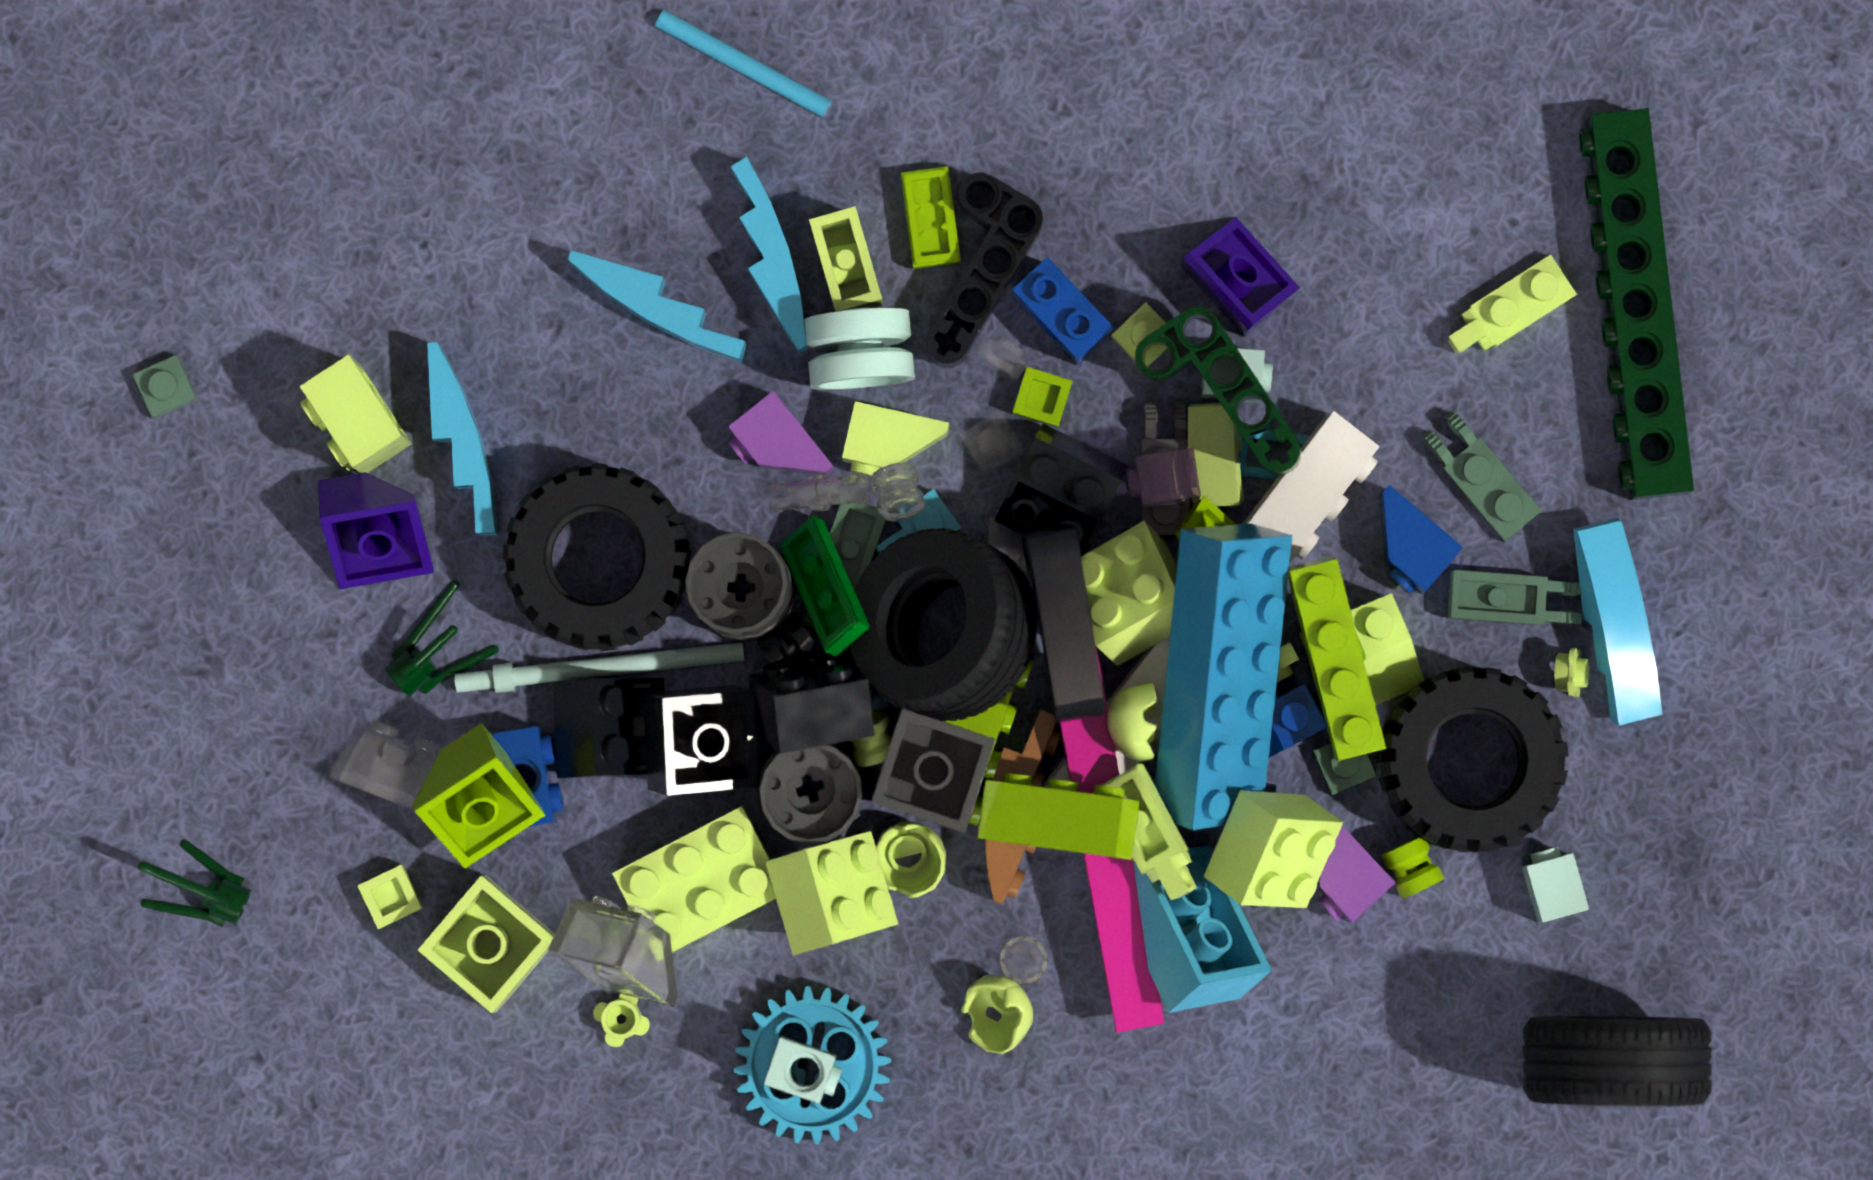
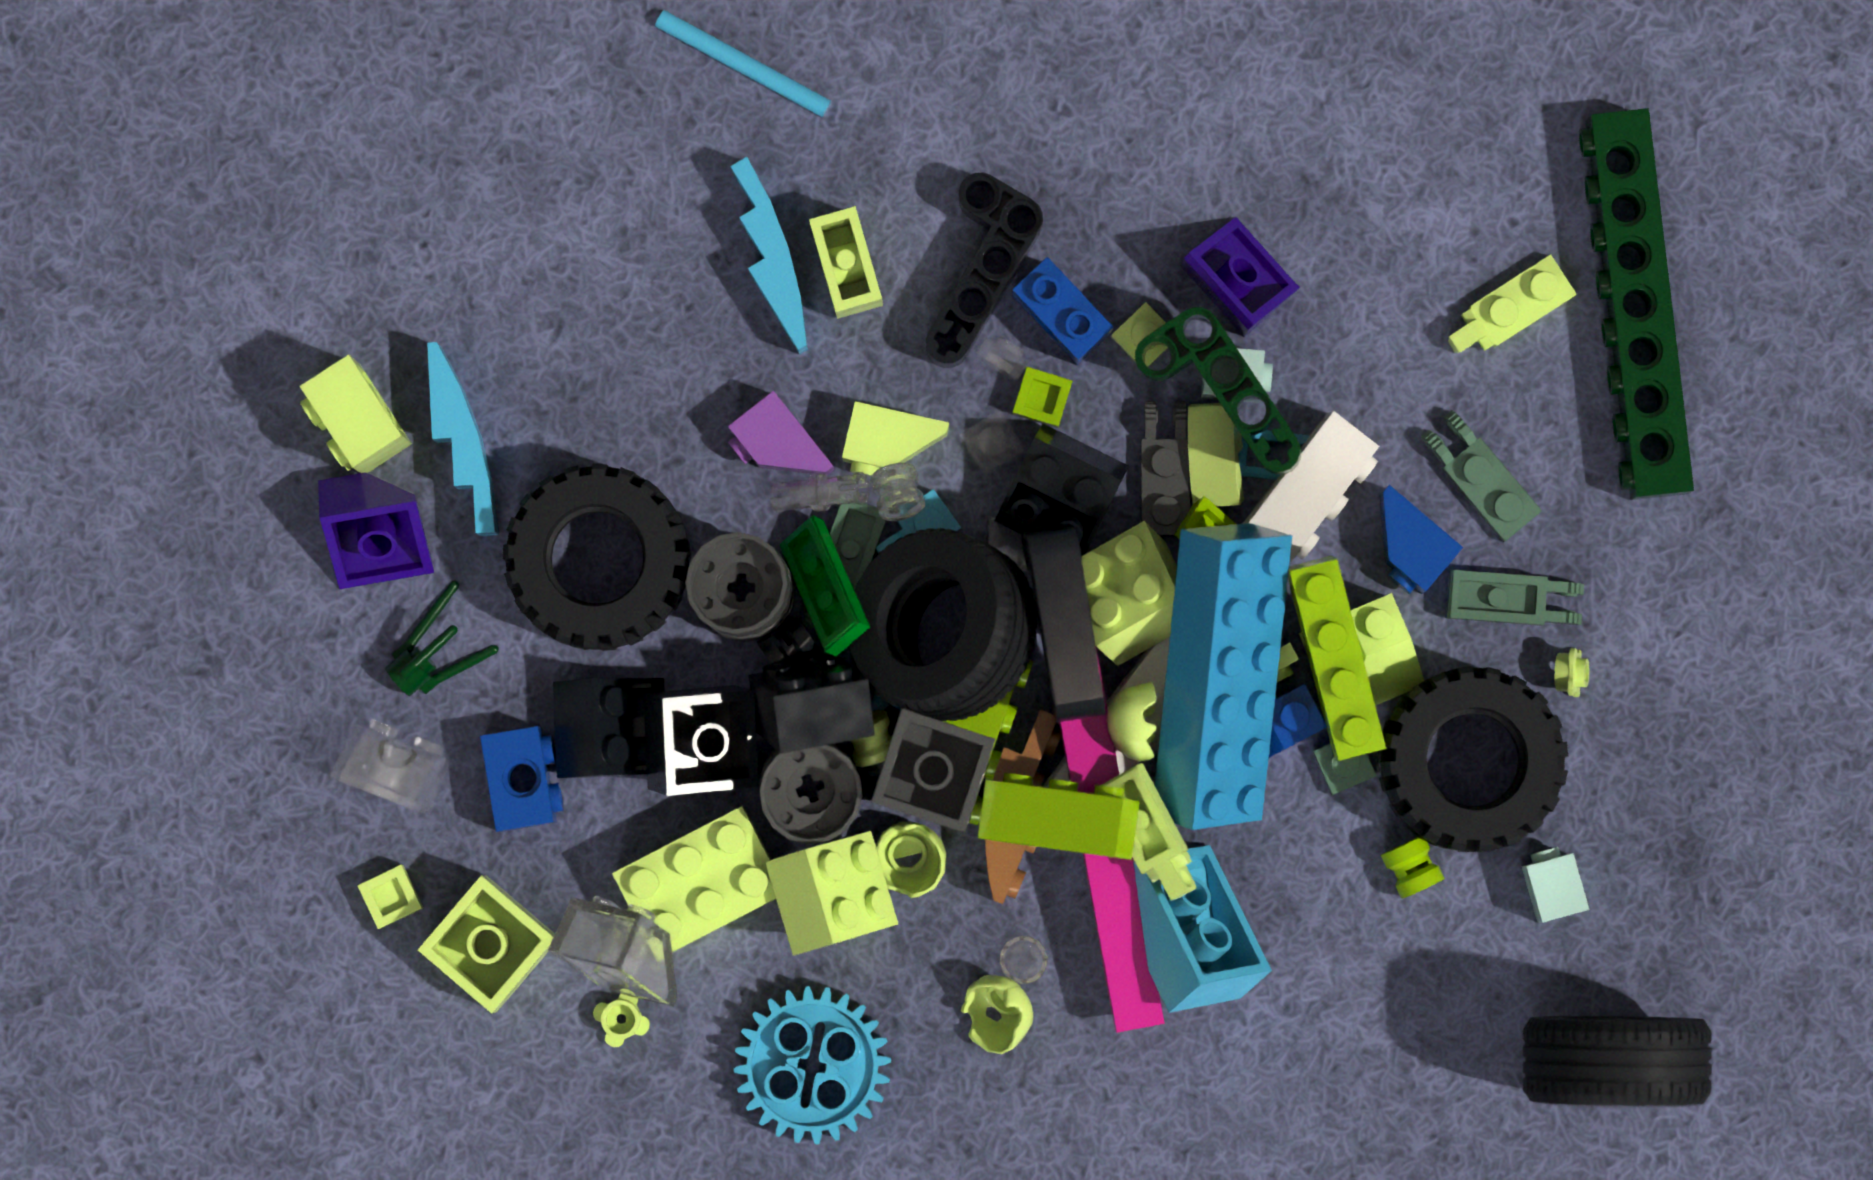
sand green plate [133,355,198,419] -> none
dark green plant [138,840,252,927] -> none
lime slope [412,723,546,869] -> none
light aqua bar [455,642,745,693] -> none
medium azure slope [568,250,747,364] -> none
light aqua brick [764,1036,842,1104] -> none
light aqua wheel [805,308,915,390] -> none
lime plate [901,166,961,270] -> none
clear purple brick [1127,448,1201,508] -> none
yellowish green brick [1203,790,1343,908] -> none
medium lavender slope [1317,811,1395,922] -> none
medium azure slope [1573,518,1662,726] -> none

